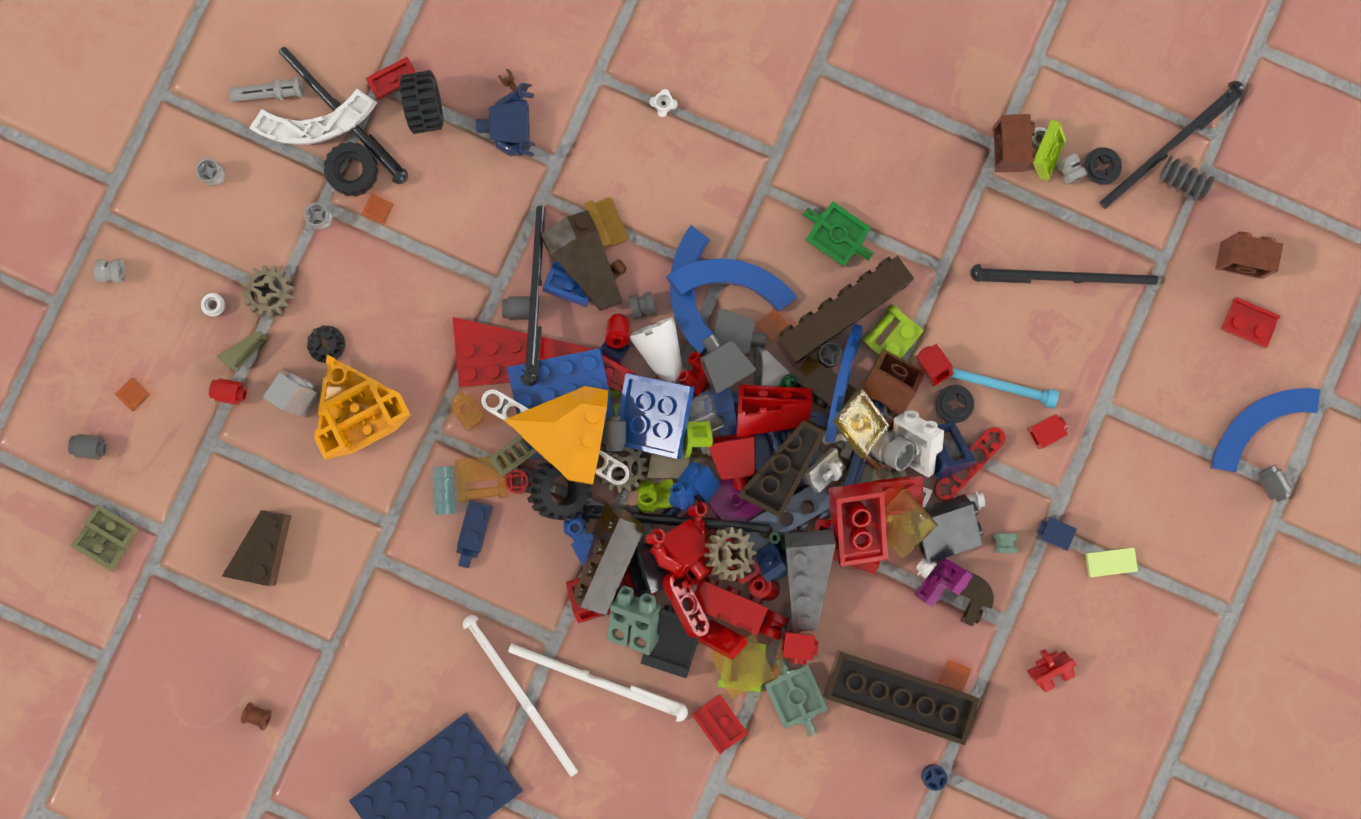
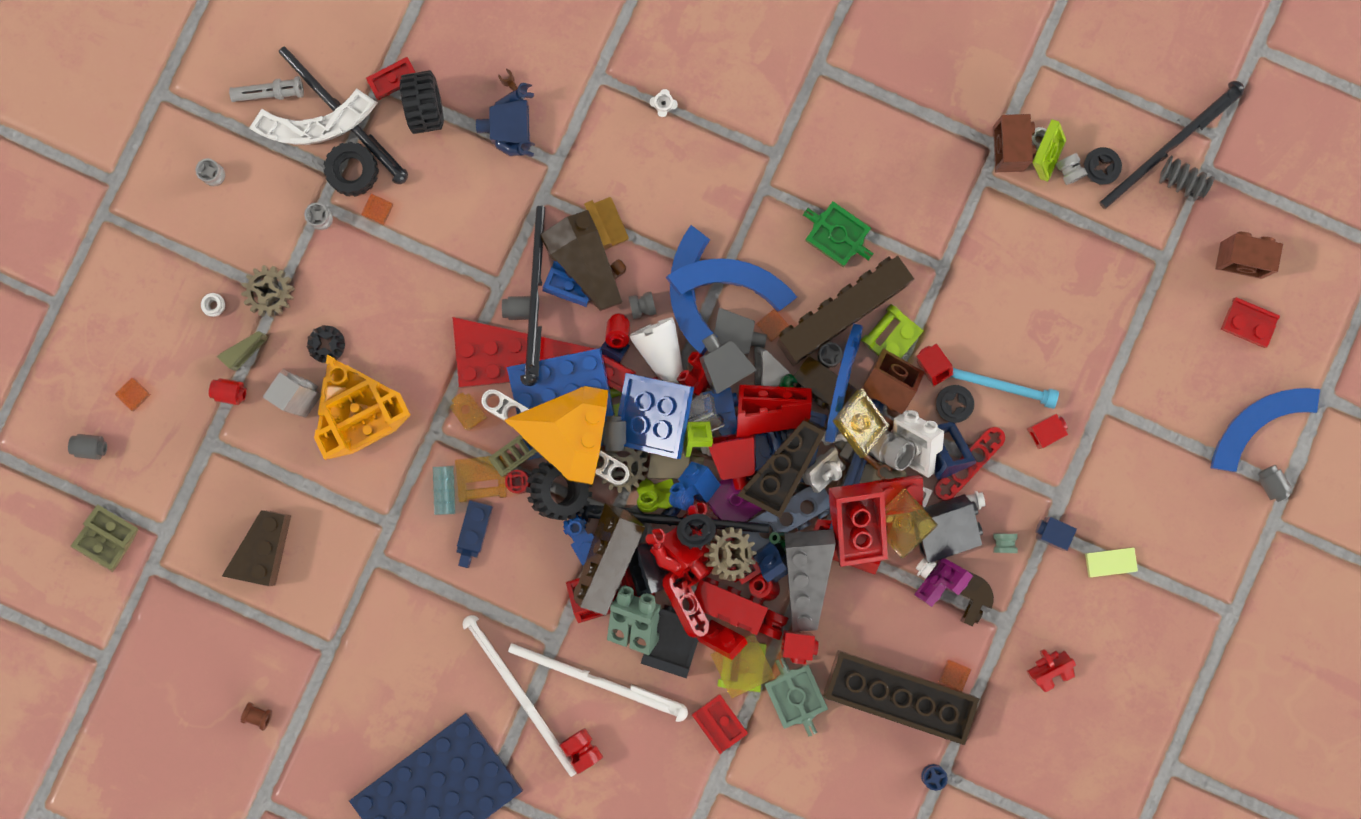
light grey wheel [94,259,126,283] -> none
black bar [970,264,1158,285] -> none
none -> red wheel [559,728,603,774]
none -> black gear [677,514,716,550]

